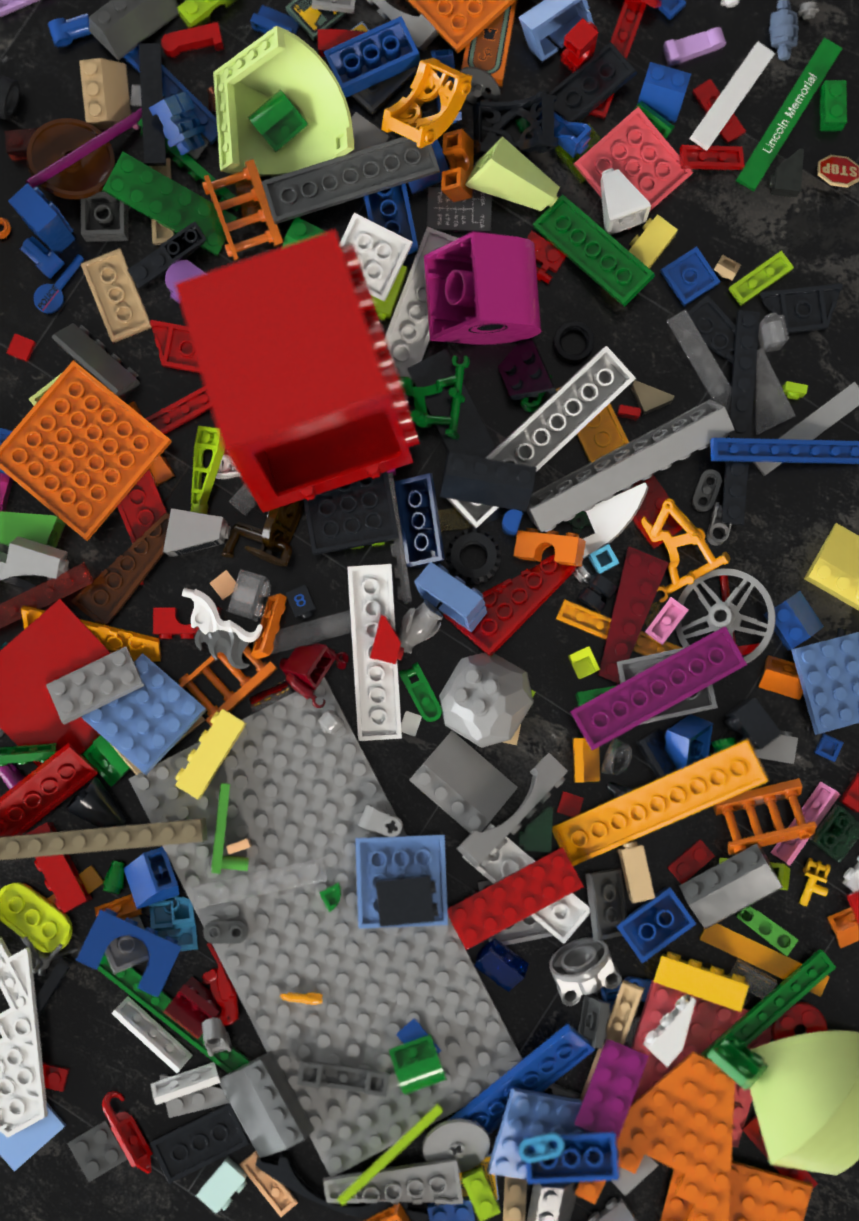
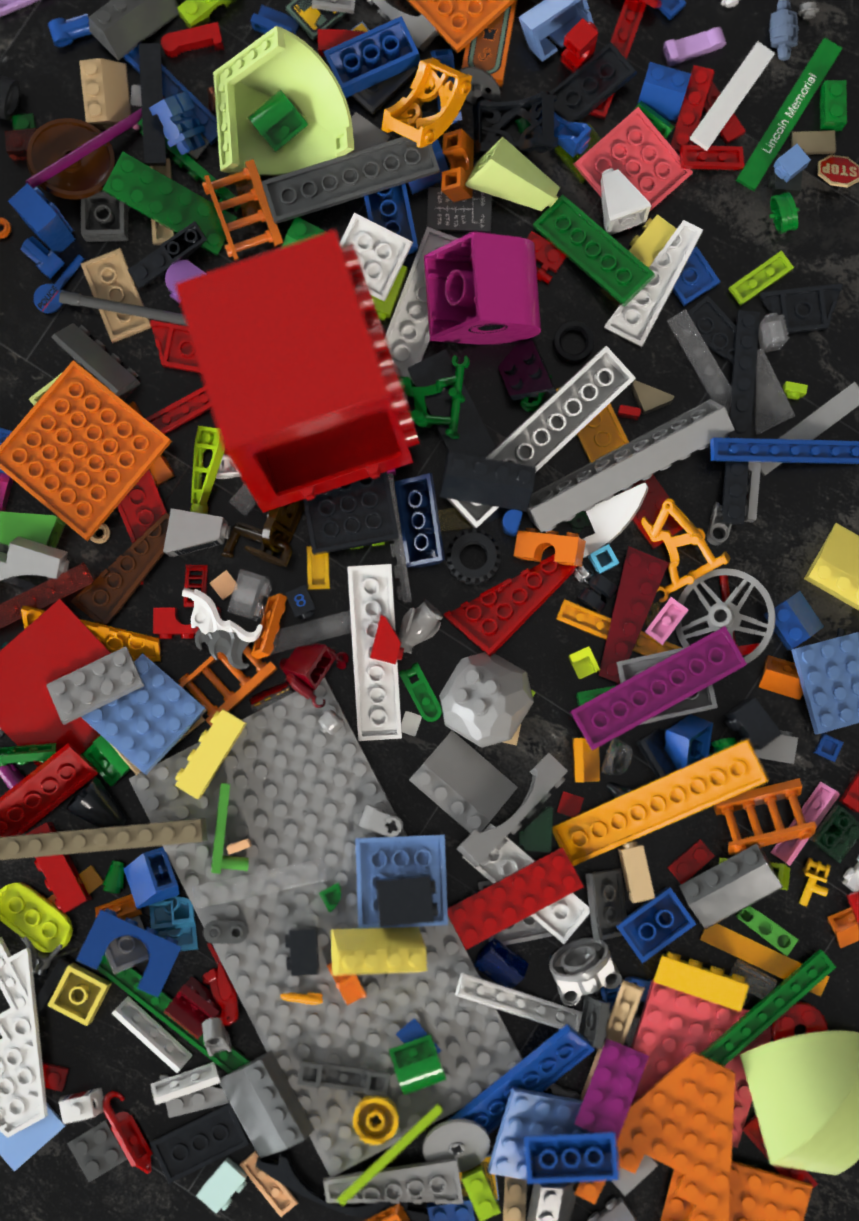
red tile [6,333,36,362] -> none
medium blue piece [414,561,487,632] -> none
dark azure plate [519,1132,565,1163] -> none
white slope [643,994,696,1067] -> none
dark grey plate [692,469,722,512] -> none
green brick [707,1036,768,1090] -> none
tan plate [714,255,741,280] -> none
none -> green plate [12,113,36,139]
none -> light yellow brick [48,962,112,1026]
none -> dark grey piece [59,290,187,326]
none -> white torso [59,1087,104,1124]
none -> tan plate [90,523,110,544]
none -> red slope [183,565,208,608]
none -> black brick [285,927,320,976]
none -> yellow tile [307,546,330,590]
none -> orange panel [326,962,367,1005]
none -> light yellow slope [331,927,427,976]
none -> yellow brick [353,1095,399,1145]
none -> white tile [455,973,583,1032]
none -> white wing [604,220,703,347]
none -> red plate [671,65,715,152]
none -> light grey plate [744,462,761,522]
none -> green wheel [769,192,799,234]
none -> medium blue brick [773,144,811,182]
none -> dark tan tile [791,131,836,155]

